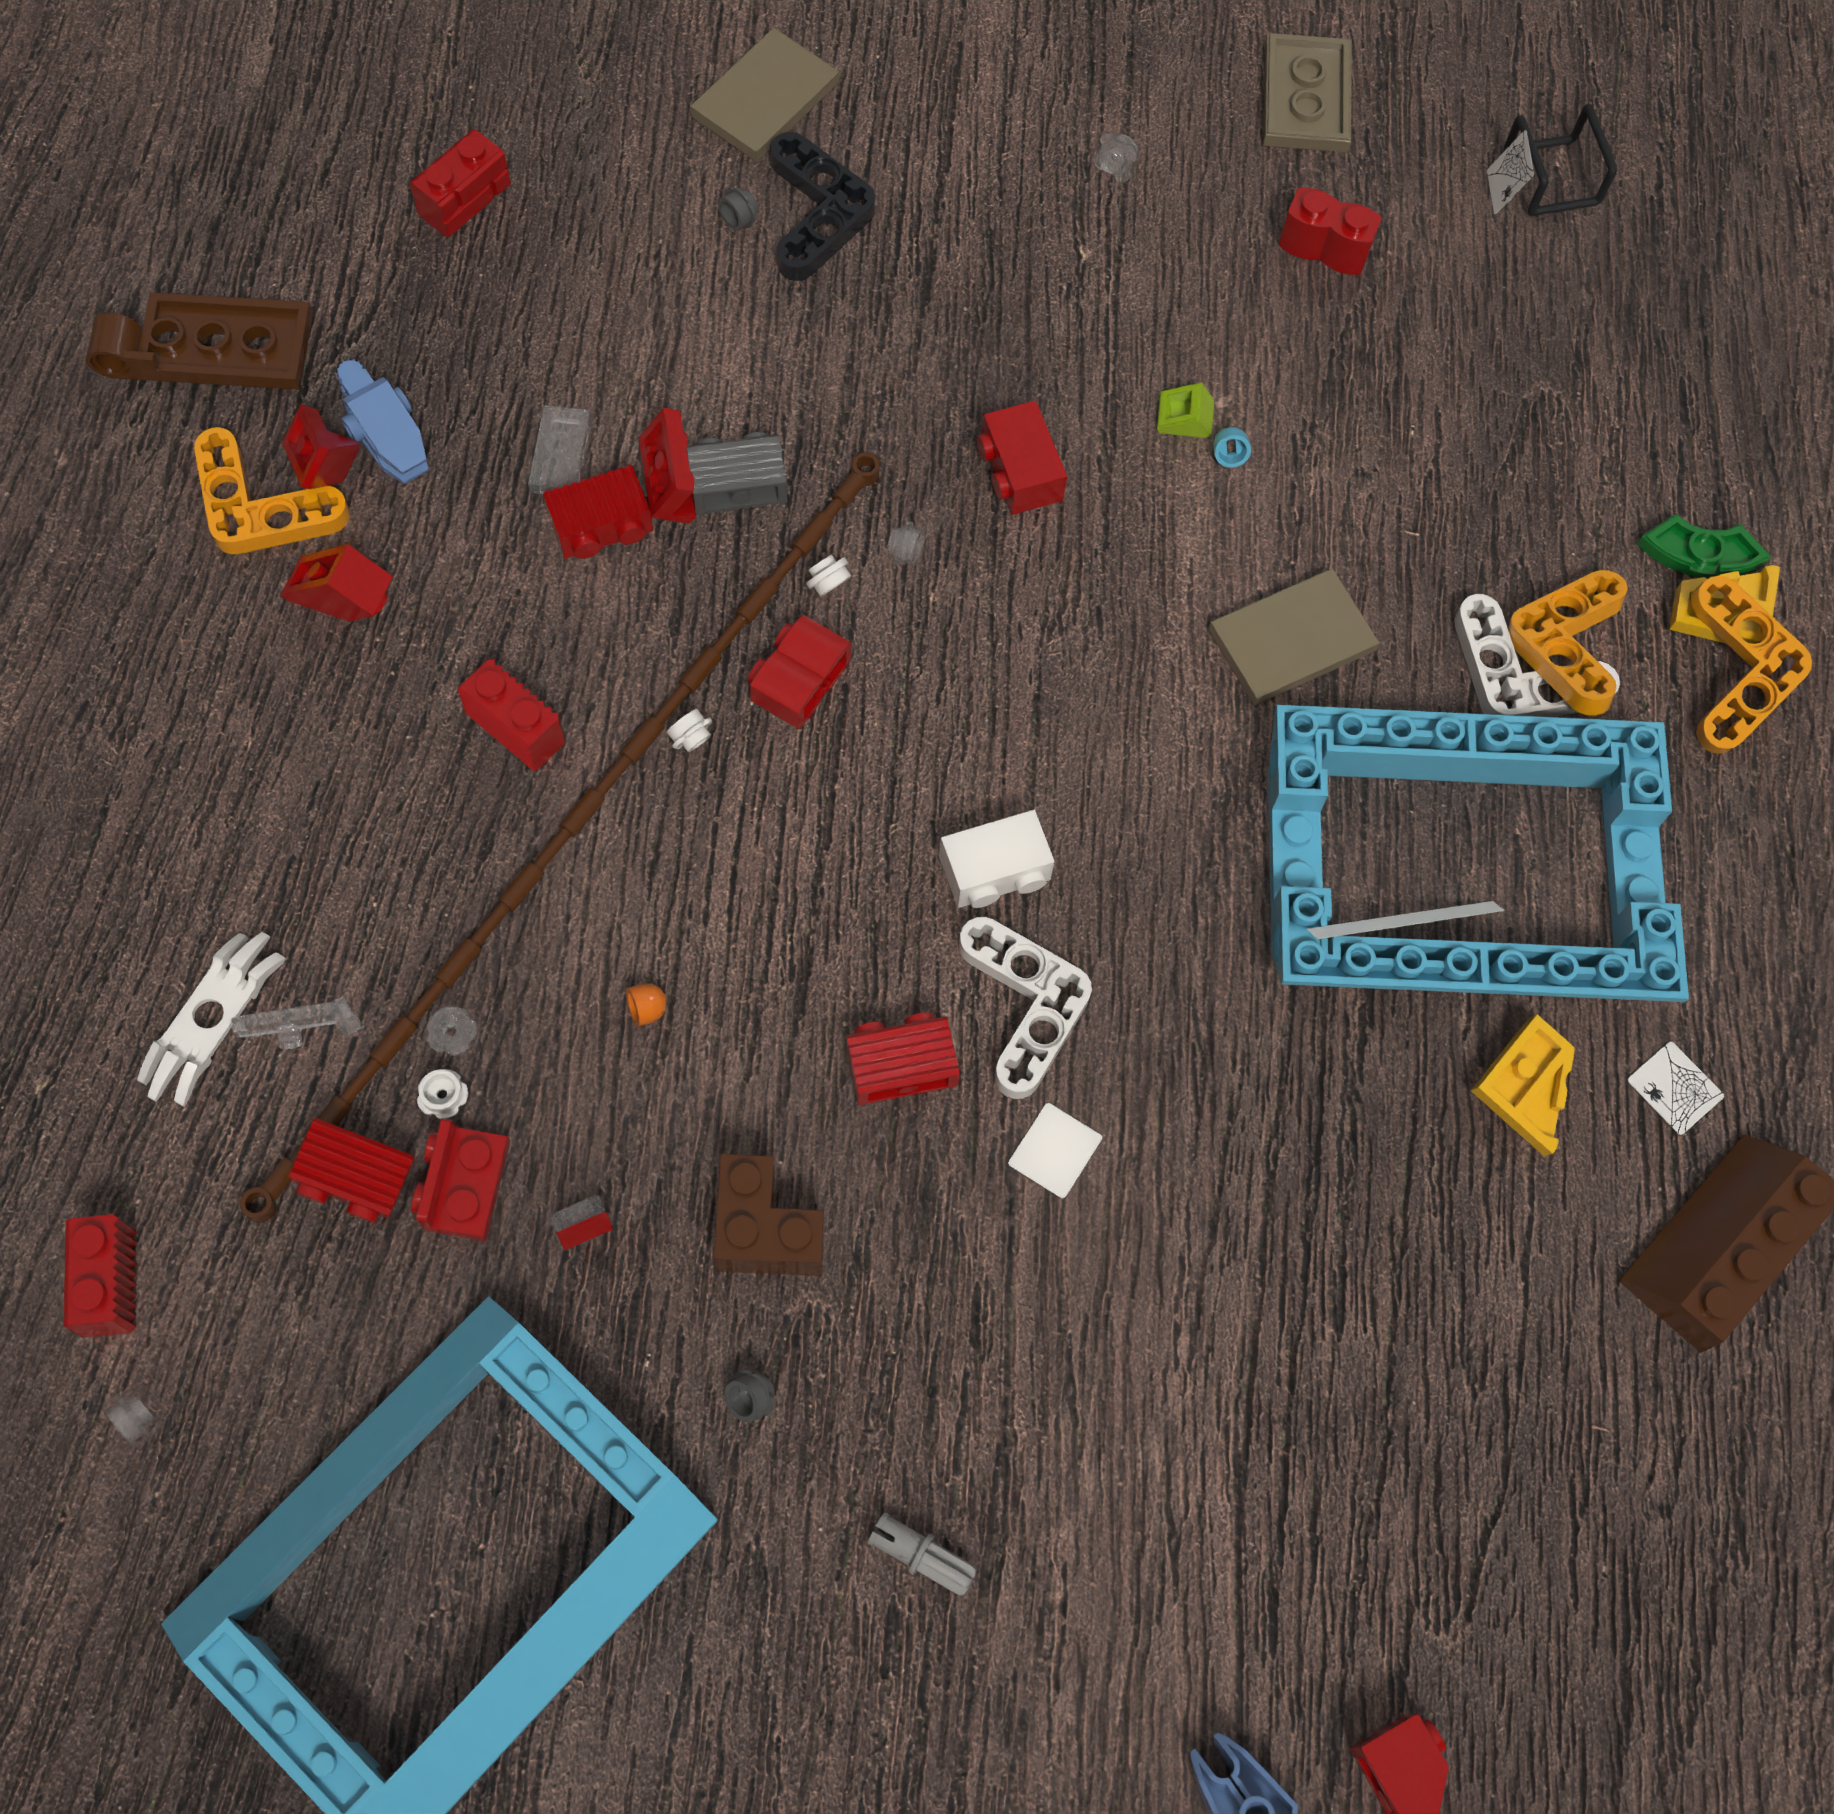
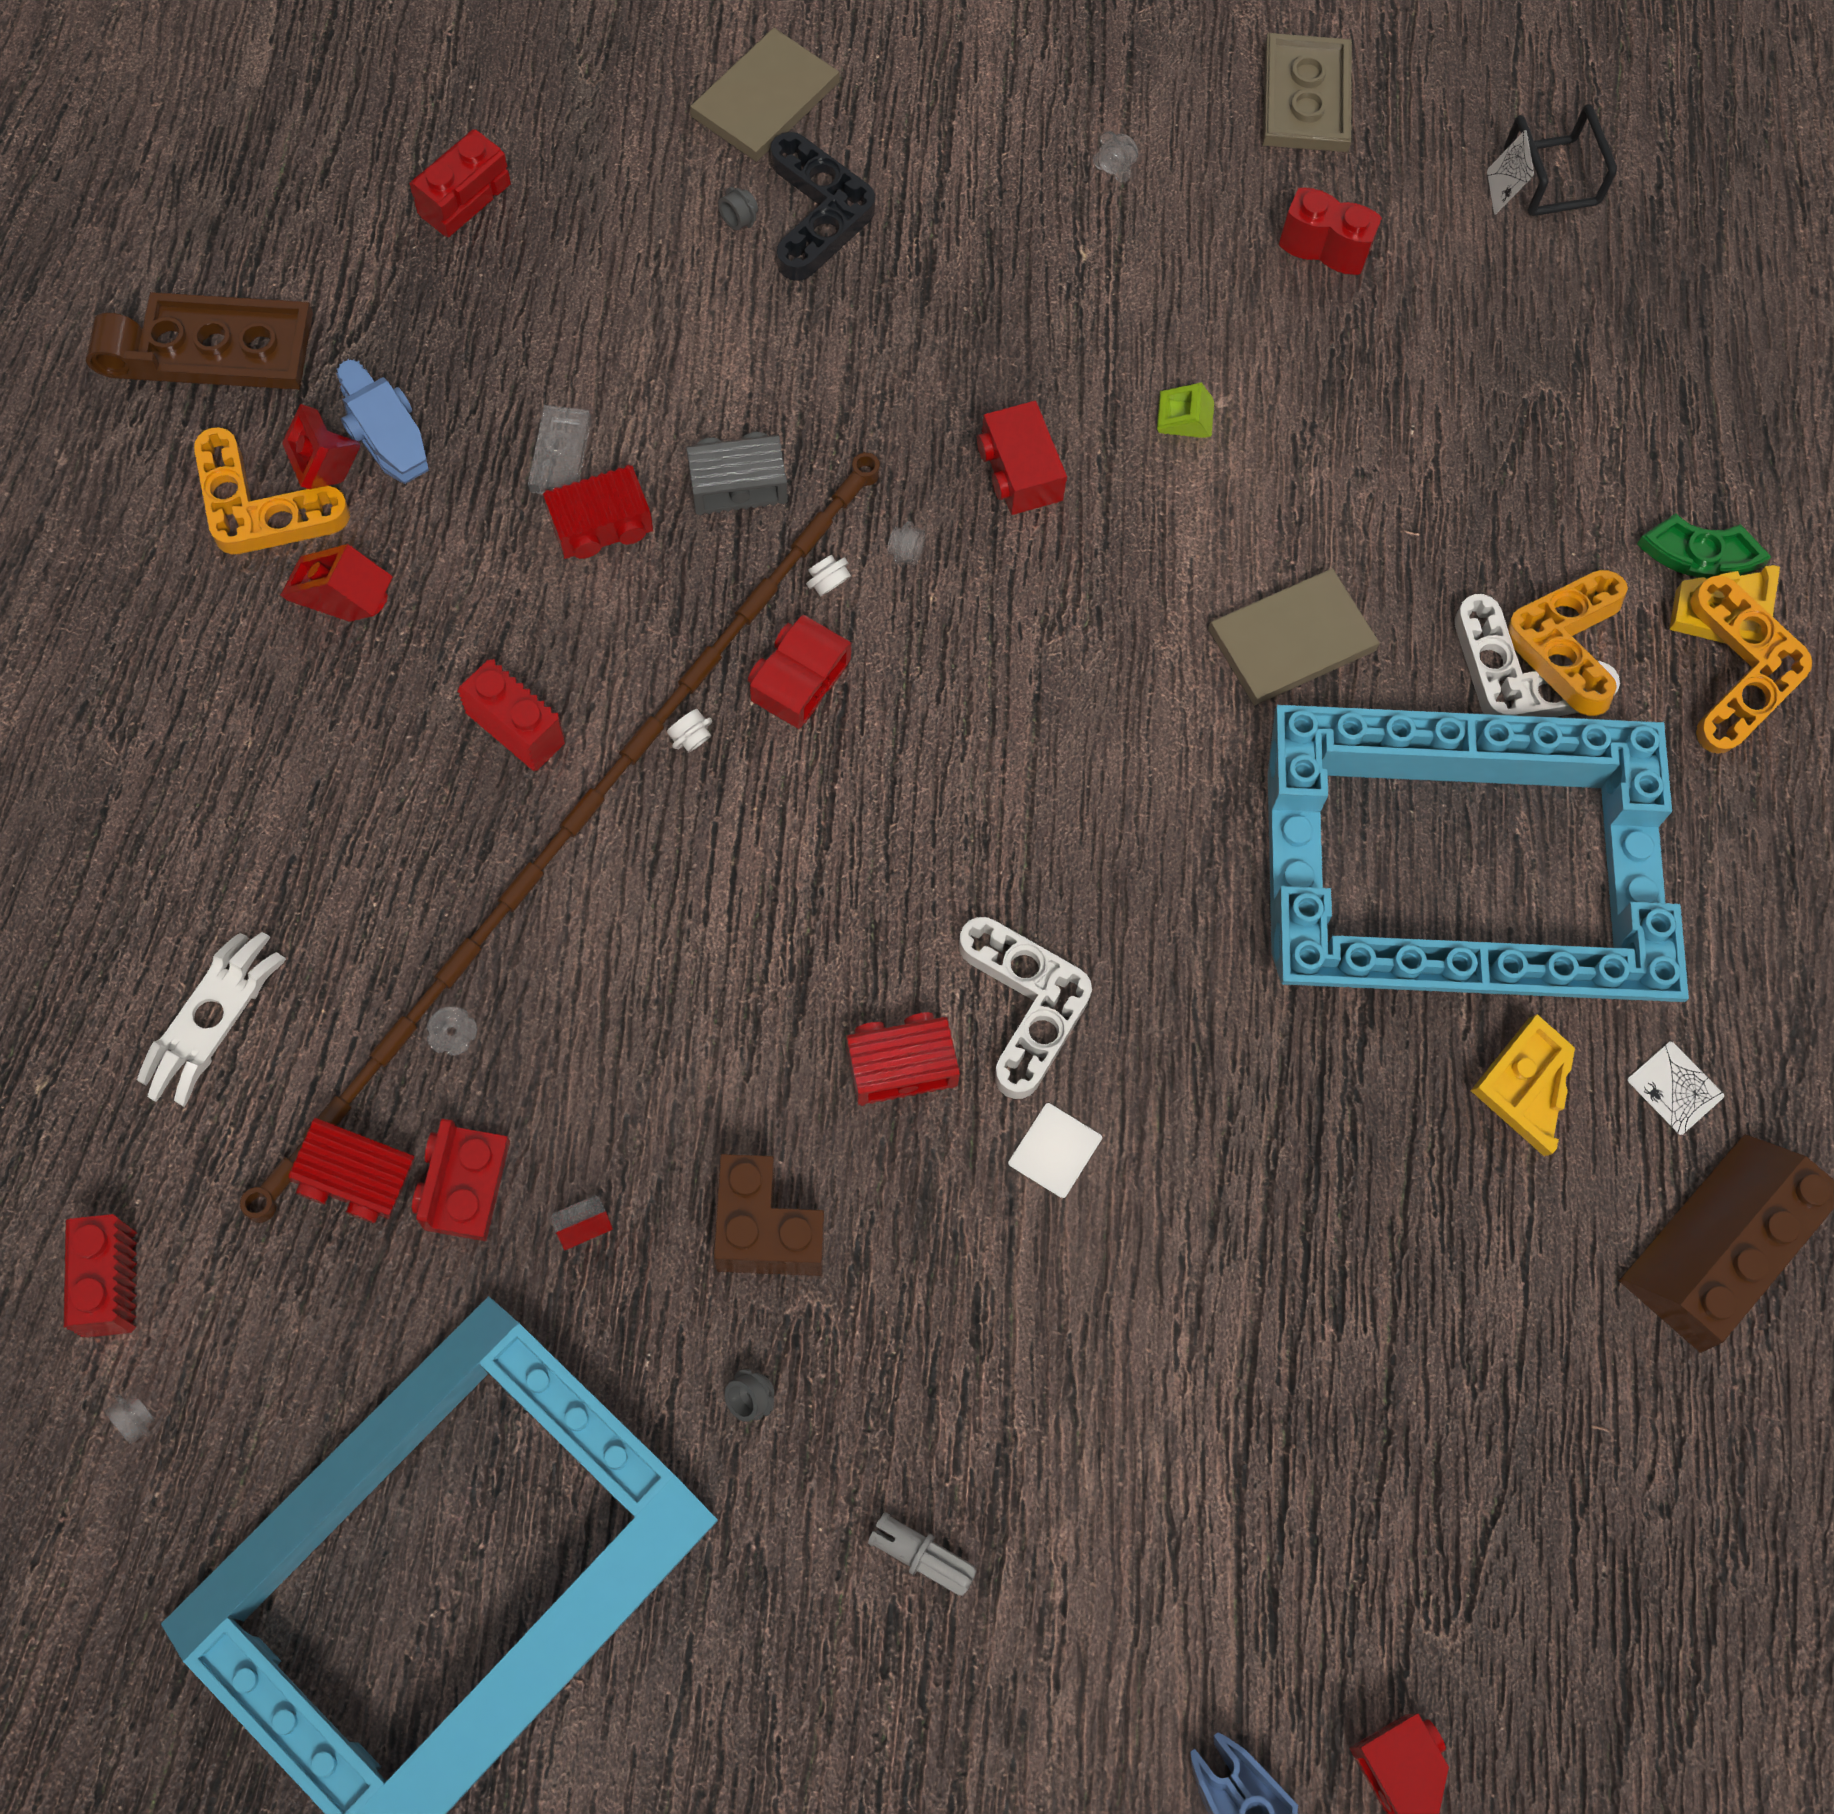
clear piece [231,997,364,1049] -> none
white plate [417,1069,468,1119] -> none
orange hinge [626,983,666,1027] -> none
red bracket [638,407,696,524] -> none
white brick [939,809,1055,908] -> none
medium azure hinge [1213,427,1251,468] -> none
white sticker [1307,901,1505,939] -> none

